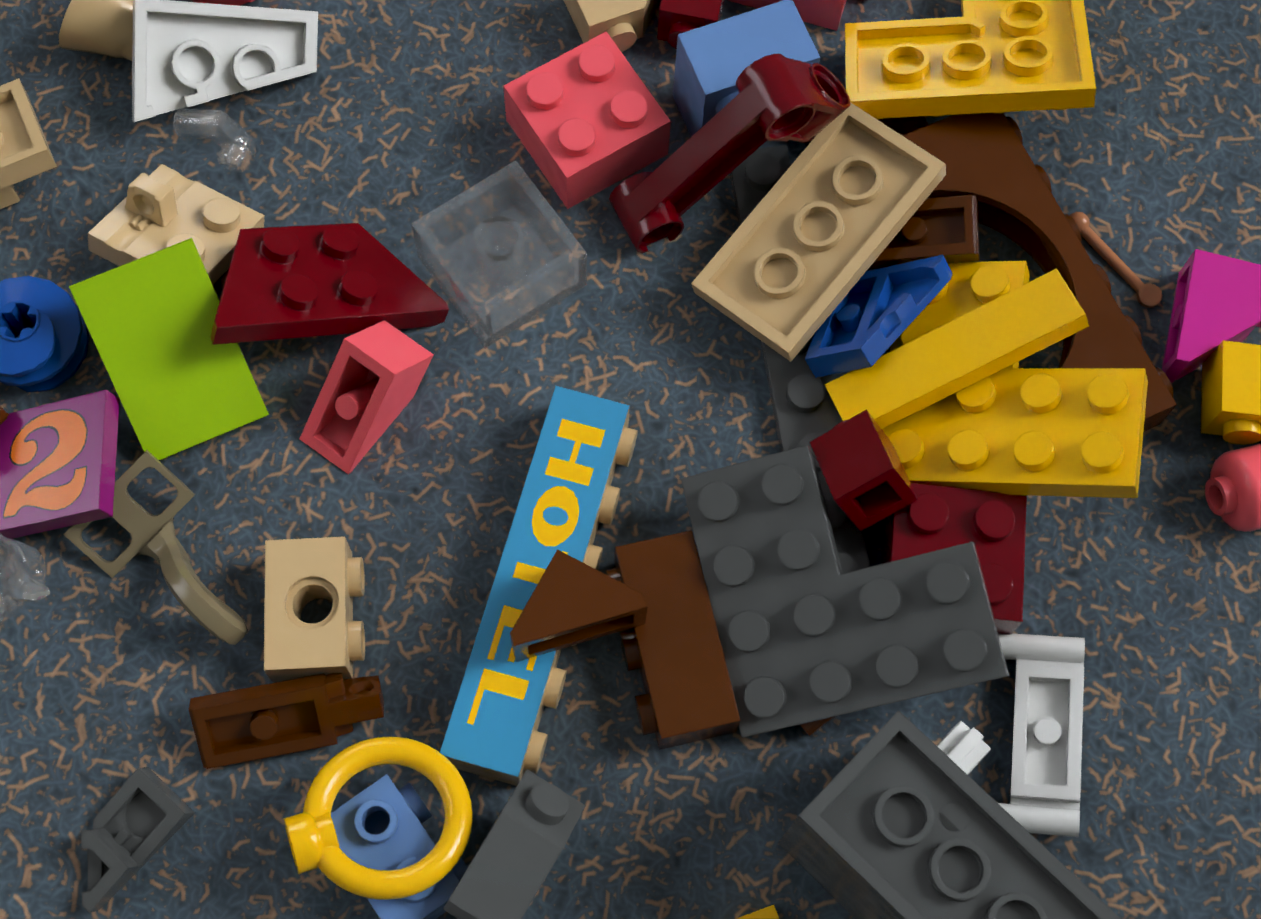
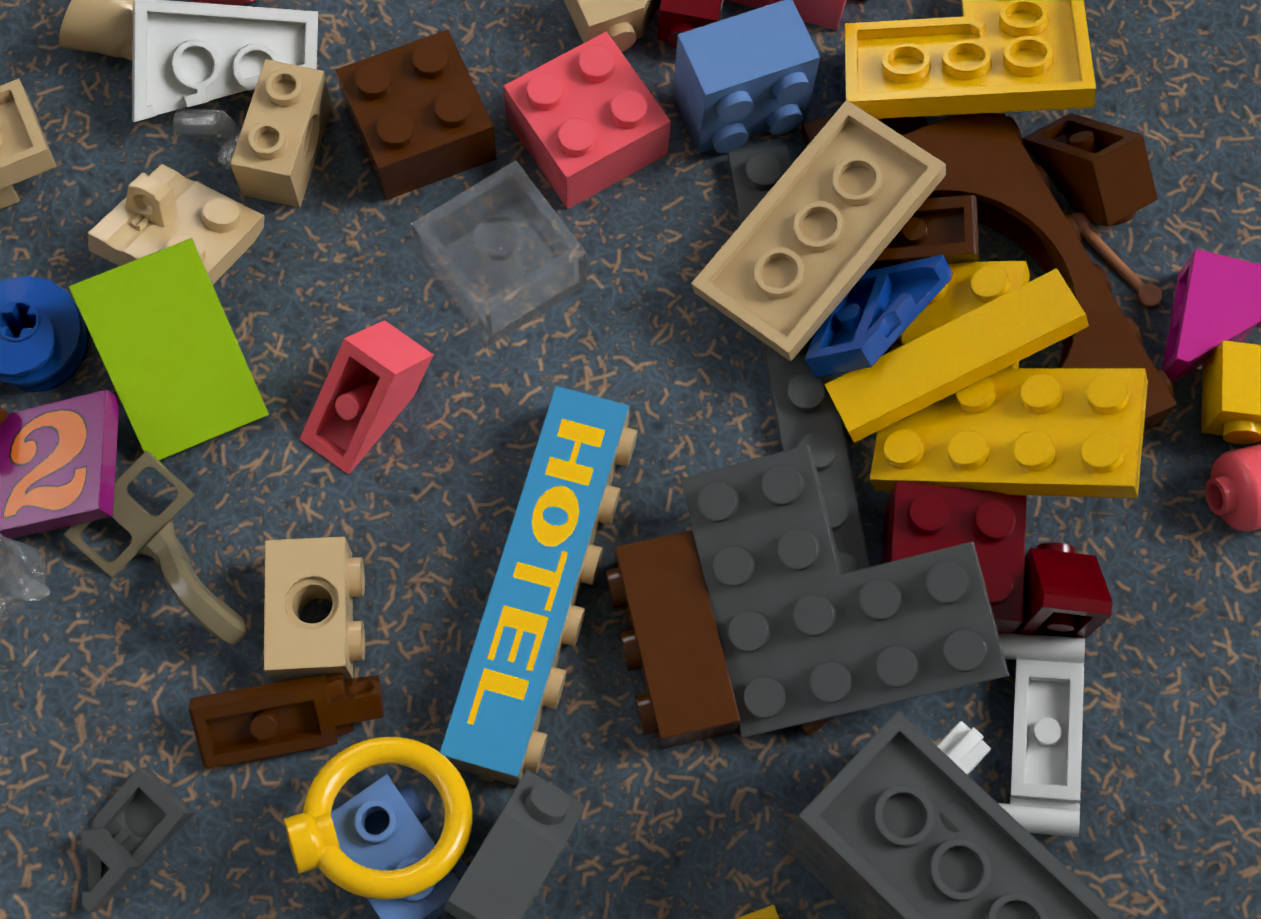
dark red wing [210,223,449,345] -> none
reddish brown slope [510,550,648,662] -> none
dark red piece [609,54,851,253] -> none
dark red brick [810,409,918,531] -> none
none -> tan brick [230,59,333,208]
none -> reddish brown brick [335,29,497,200]
none -> dark red slope [1014,542,1112,639]
none -> reddish brown slope [1023,113,1158,227]

